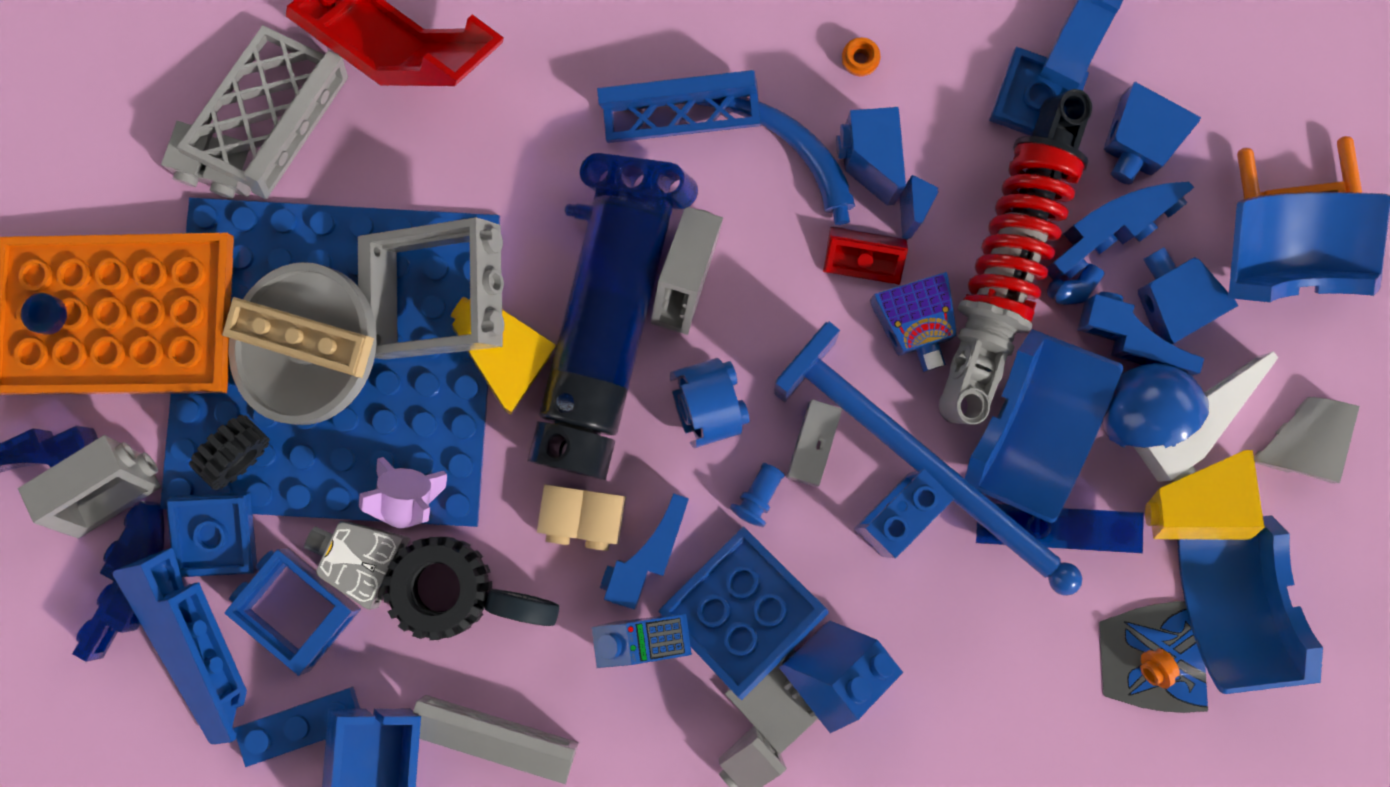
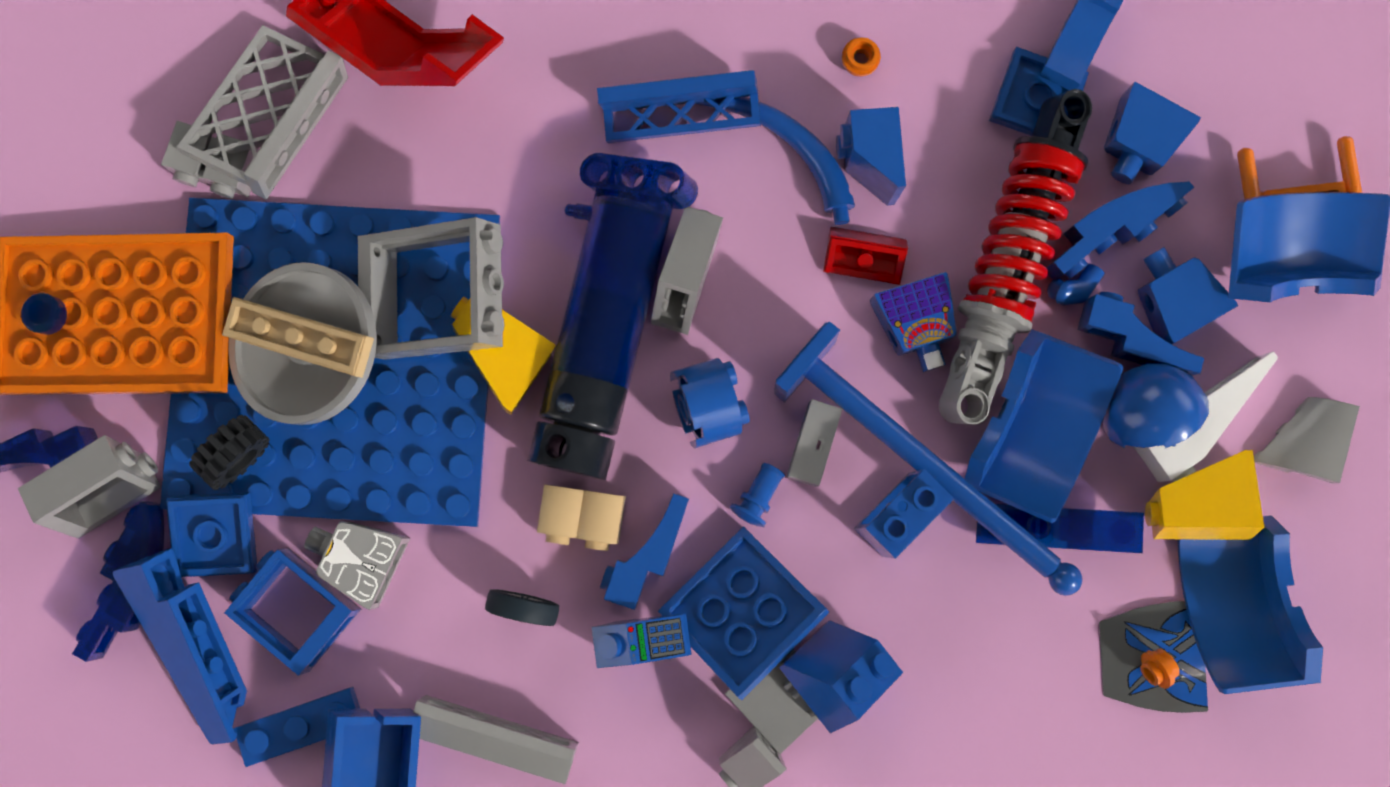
lavender piece [359,457,447,528] -> none
black tyre [383,537,492,640] -> none
blue slope [900,175,939,240] -> none

